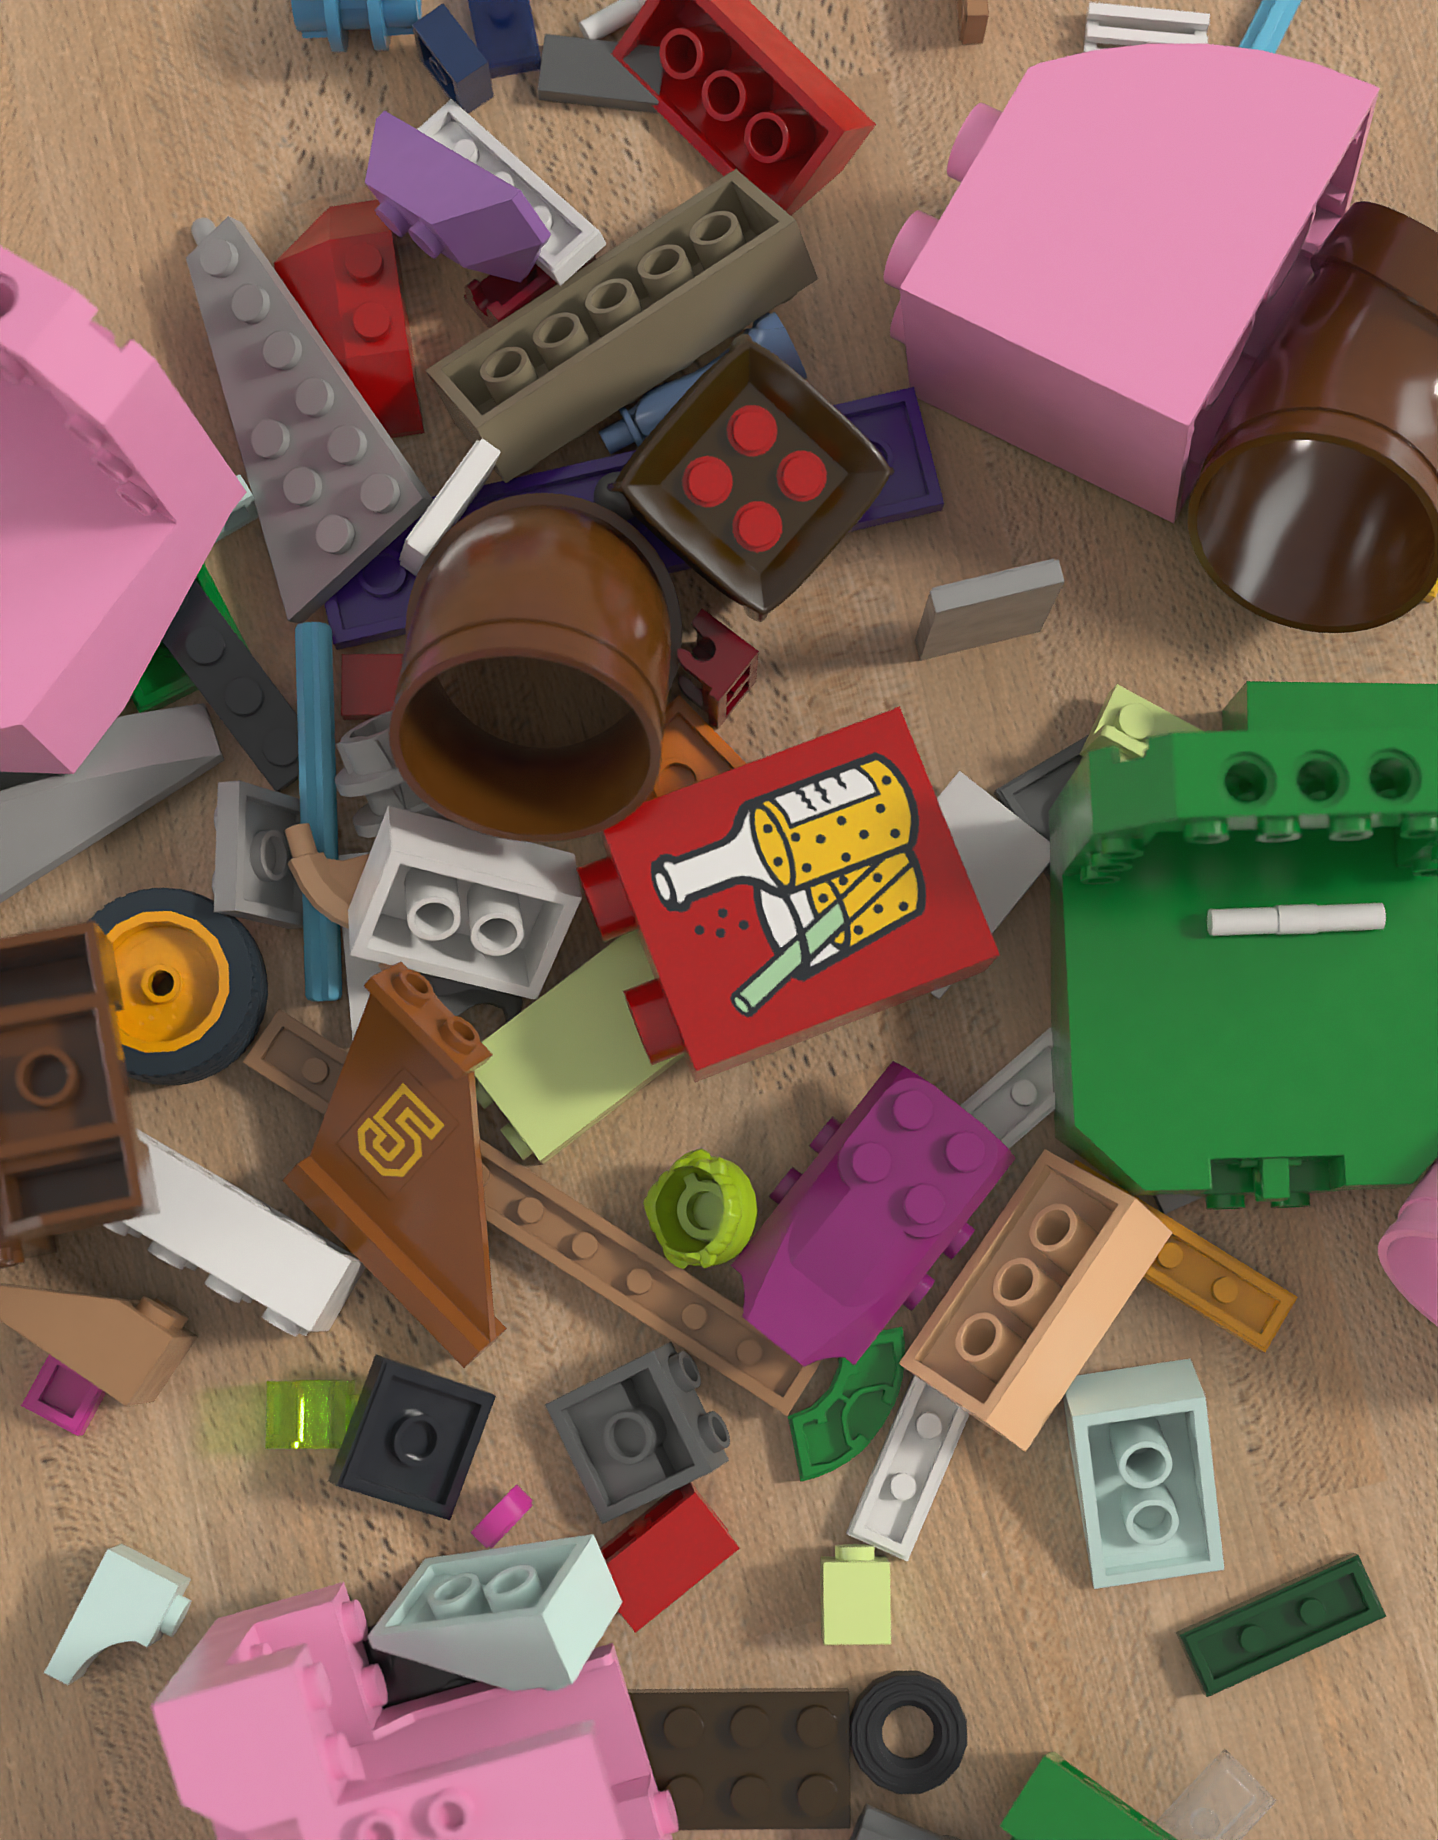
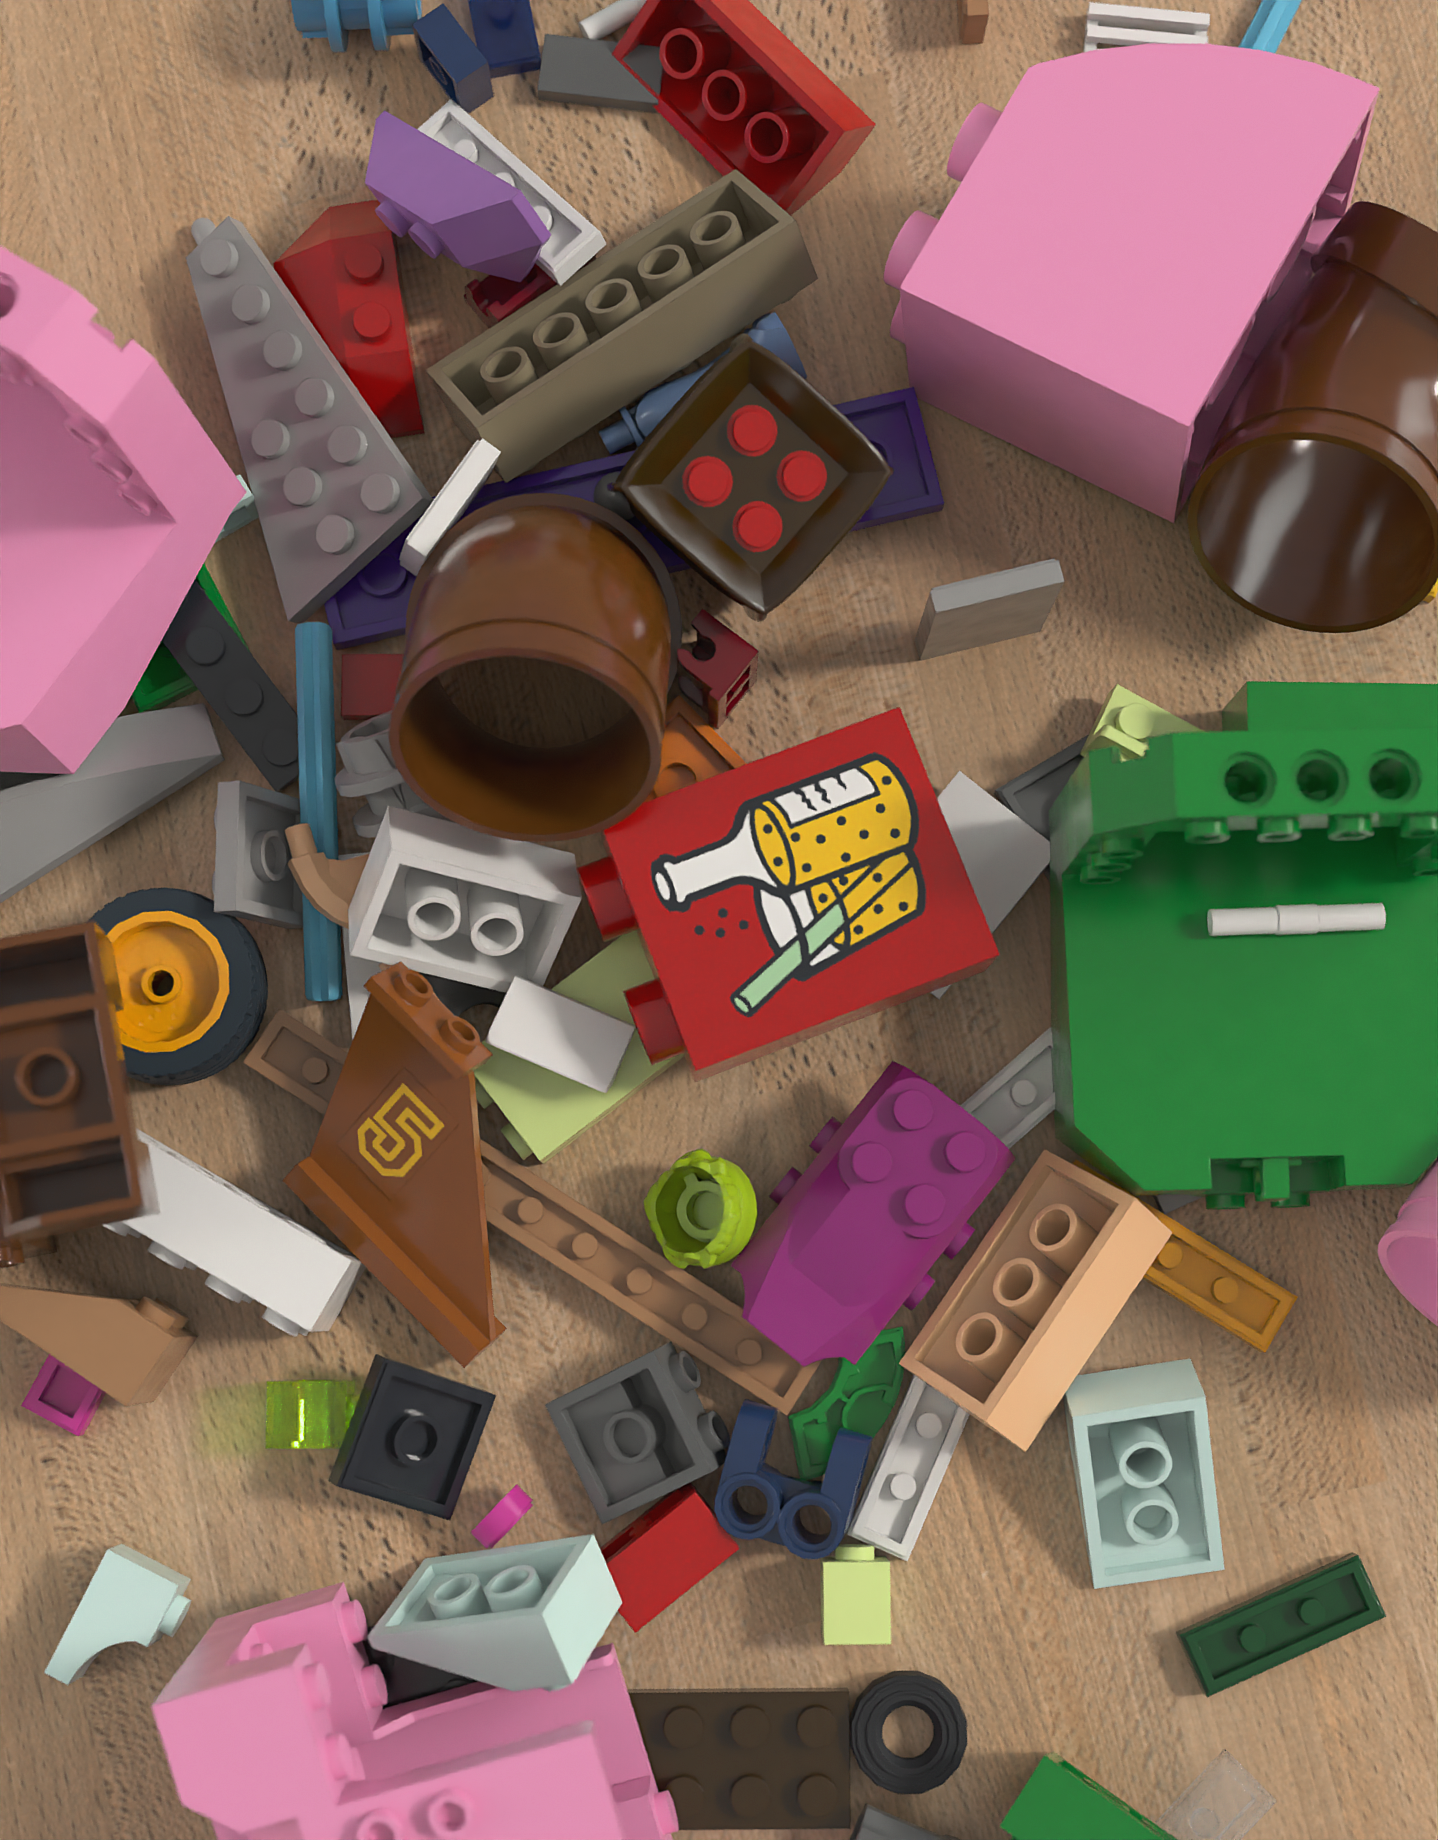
none -> white slope [485,975,636,1093]
none -> dark blue piece [714,1399,873,1560]

